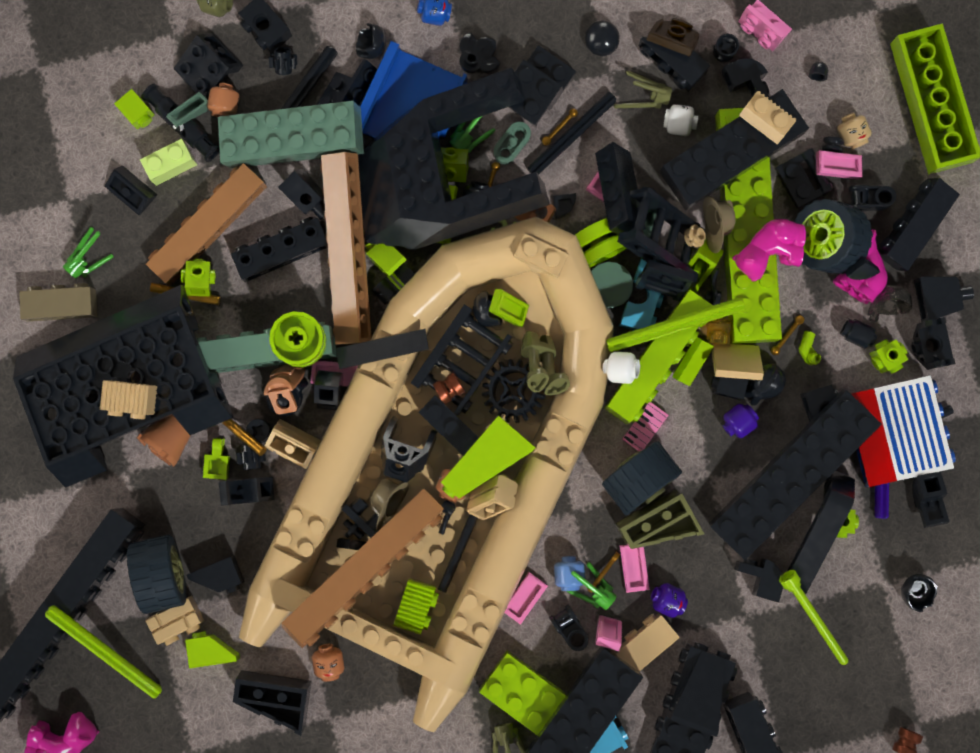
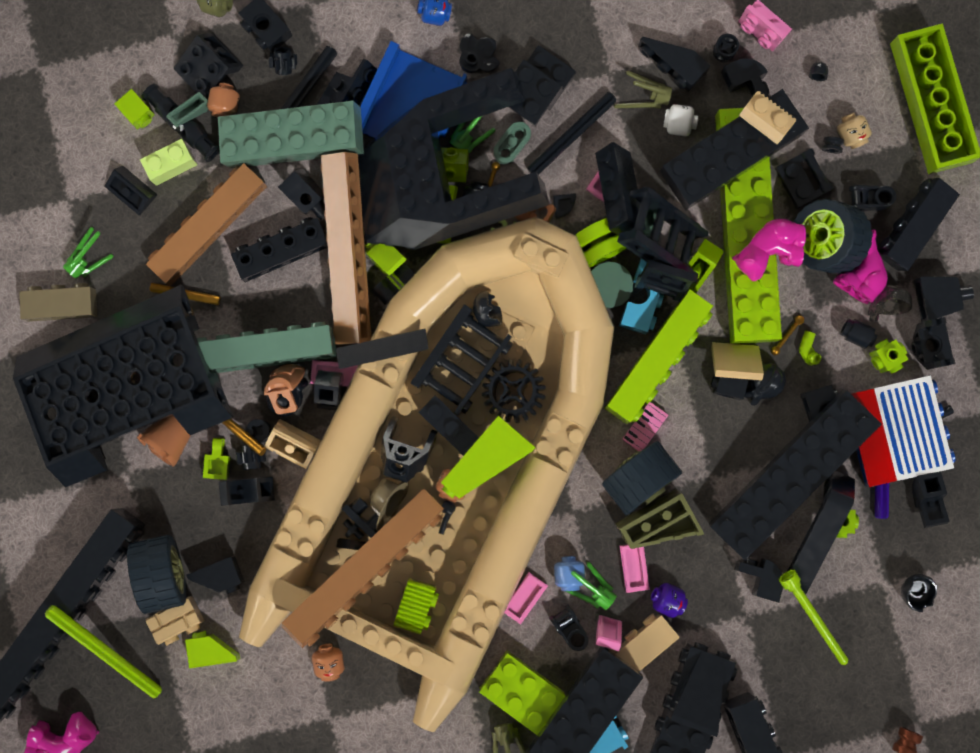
tan brick [100,380,157,419] -> none
lime brick [181,259,215,296] -> none
black wedge [233,670,312,736] -> none
lime wheel [269,311,327,367] -> none
black hair [356,23,386,59] -> none
copper wheel [433,372,466,404] -> none
black bar [438,514,478,593] -> none
tan brick [467,474,518,520] -> none
lime tile [489,289,529,327] -> none
olive piece [521,331,570,395] -> none
pearl gold hinge [542,108,578,146] -> none
black hair [585,20,620,57] -> none
pearl gold hinge [587,552,620,593] -> none
white head [603,351,640,384] -> none
lime axle [606,297,745,352] -> none
dark brown tile [647,18,699,57] -> none
lime tile [672,337,714,386] -> none
tan plate [684,224,706,248] -> none
dark tan piece [703,196,736,253] -> none
black plate [705,268,721,305] -> none
clear yellow tile [706,319,731,345] -> none
dark purple head [722,404,759,438] -> none
bright pink tile [816,150,862,179] -> none
black tile [845,257,880,280] -> none

